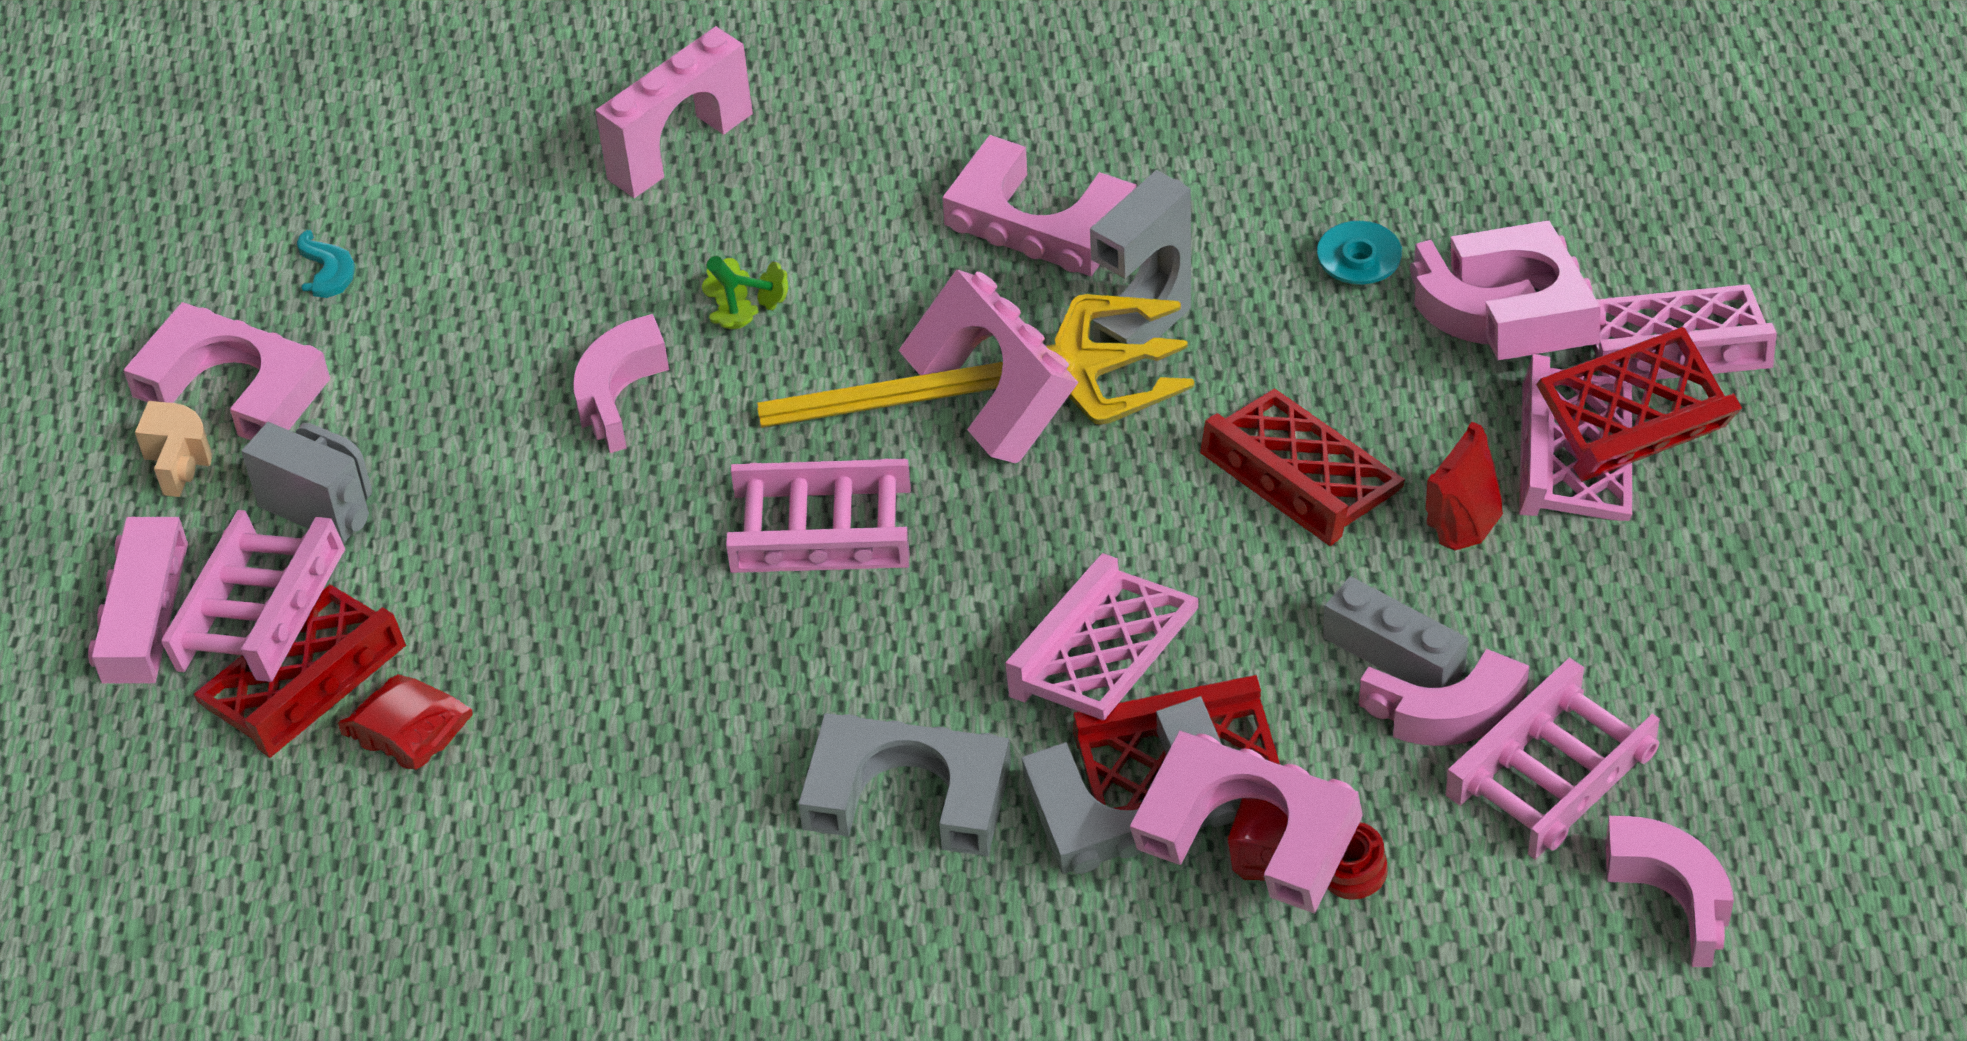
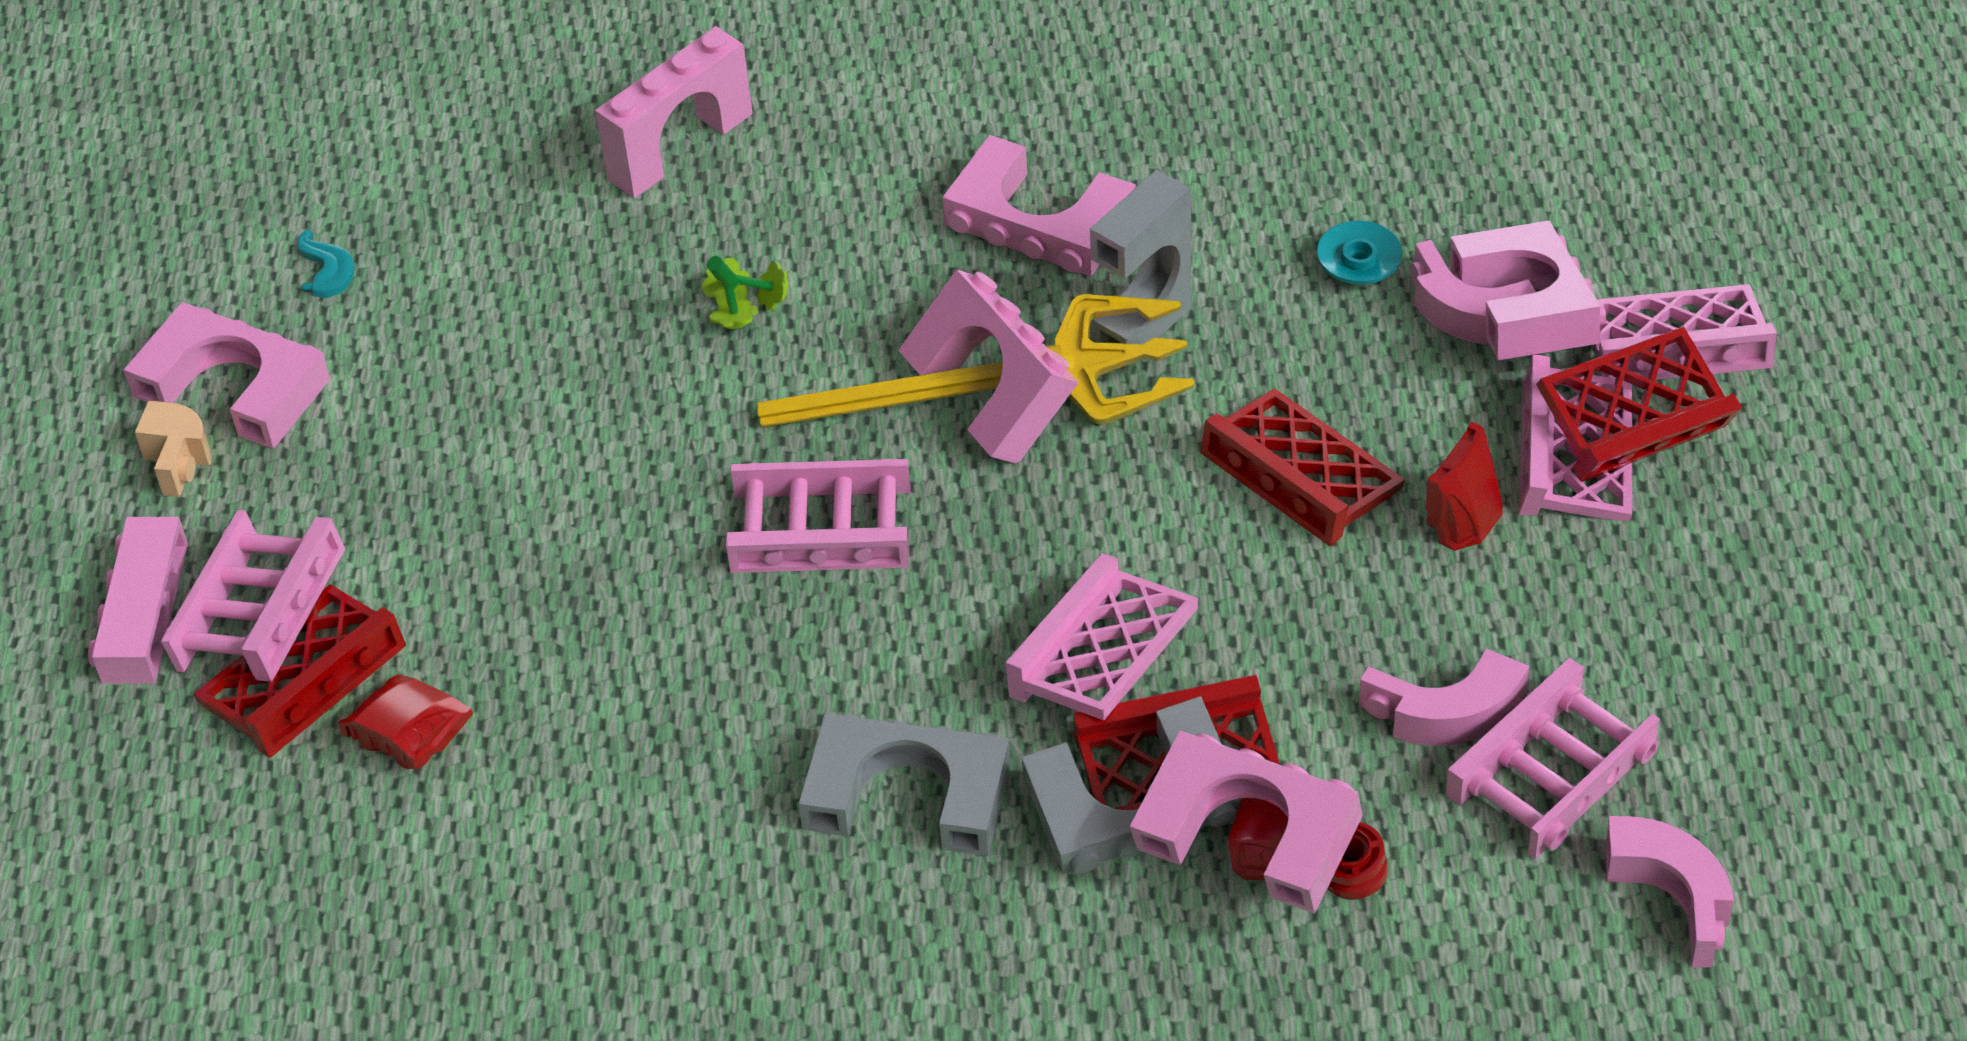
light grey brick [241,422,372,544] -> none
bright pink arch [573,314,669,453] -> none
light grey brick [1323,576,1468,688] -> none

